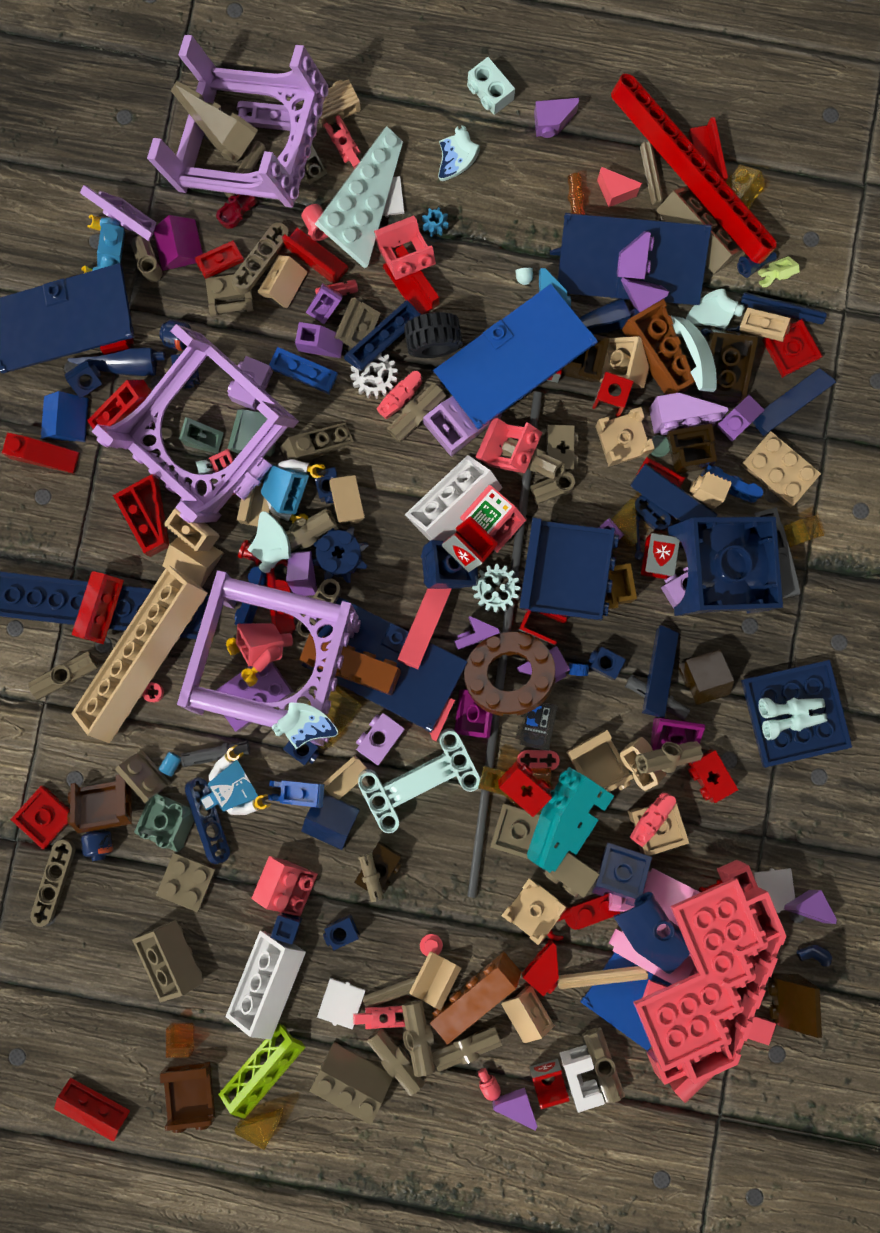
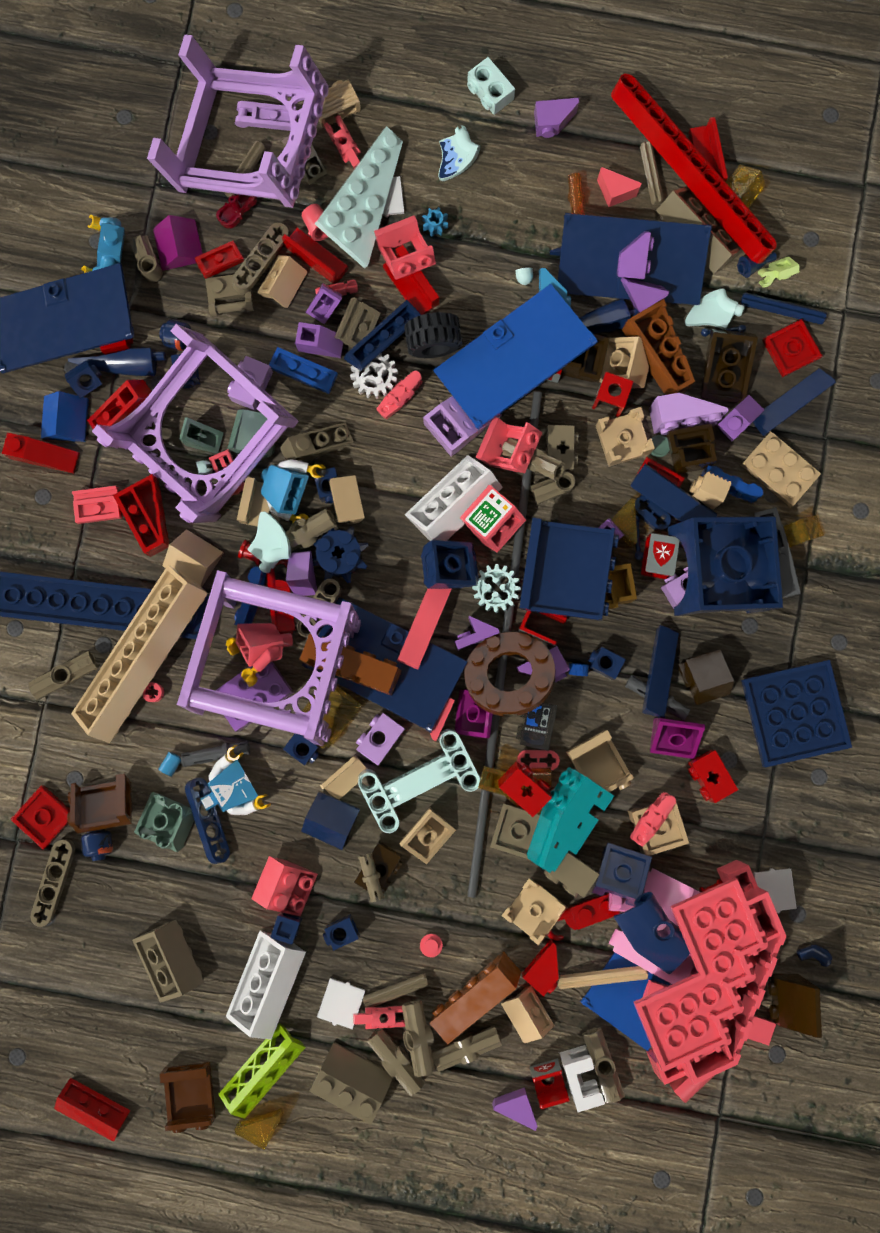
red panel [72,571,124,644] -> none
lavender wing [80,185,156,241] -> none
dark tan plate [115,749,171,803] -> none
dark tan plate [156,852,217,912] -> none
tan brick [165,508,219,551] -> none
clear orange panel [166,1023,194,1058] -> none
dark tan wedge [171,81,258,162] -> none
lavender pin [233,457,272,500] -> none
blue hinge [268,780,325,808] -> none
arm [272,703,338,749] -> none
dark tan piece [387,383,446,443] -> none
tan panel [409,951,461,1011] -> none
red piece [442,516,498,572] -> none
coral cylinder [477,1068,501,1101] -> none
tan brick [620,737,666,791] -> none
dark tan piece [635,741,703,774] -> none
light aqua slope [668,315,717,392] -> none
tan panel [740,308,791,342] -> none
light aqua piece [758,698,828,740] -> none
medium lavender slope [784,890,837,924] -> none
none -> coral plate [72,486,122,524]
none -> tan slope [400,807,456,864]

